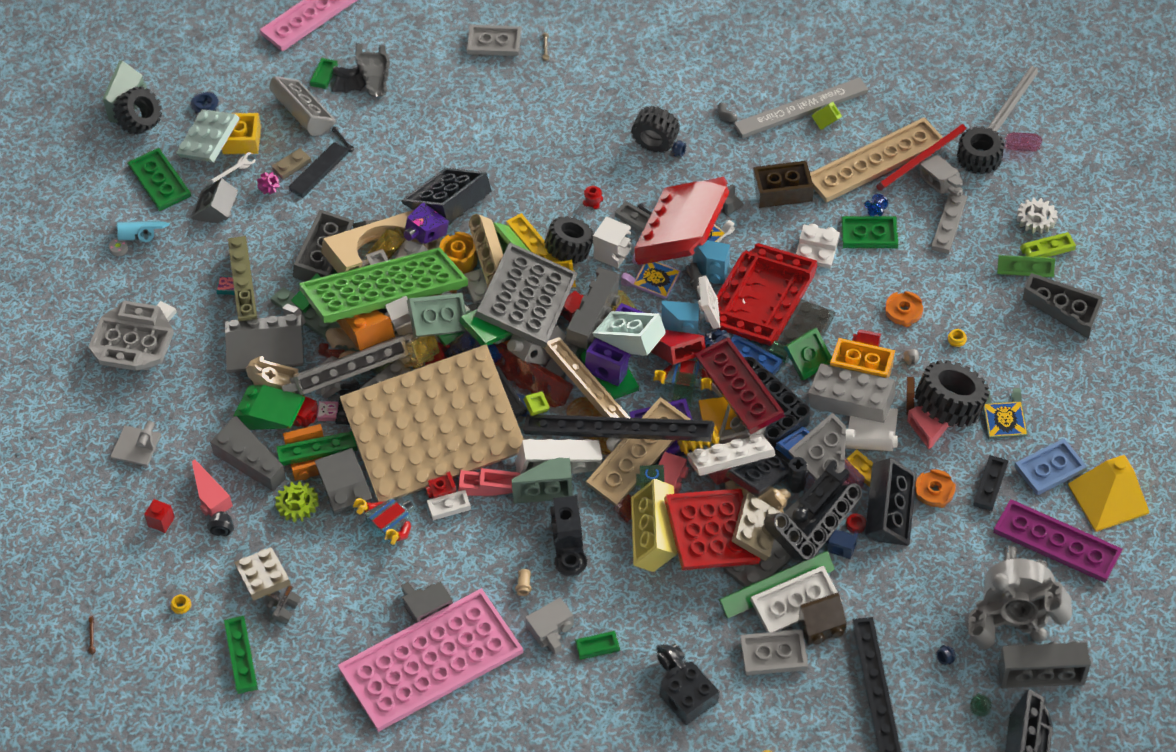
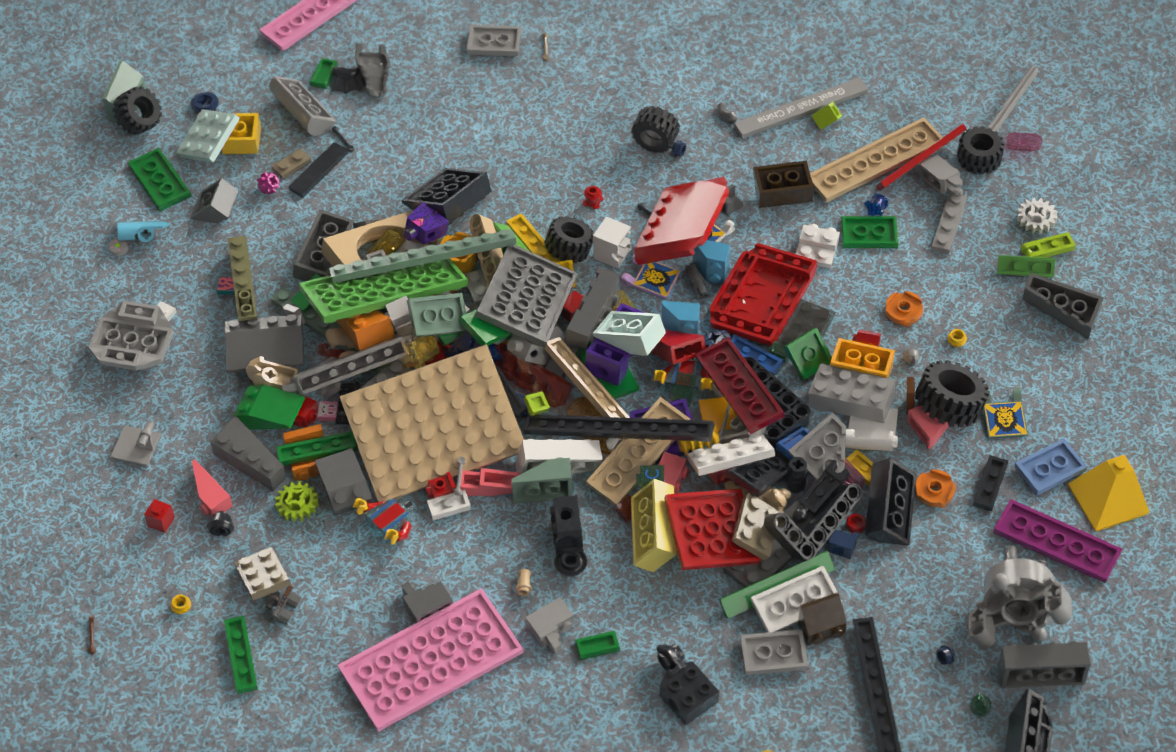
white flag [206,152,256,187] -> none
dark grey plate [615,201,651,232] -> none
white plate [697,276,720,329] -> none
none -> sand green plate [329,229,517,283]
none -> light grey hinge [454,457,466,496]

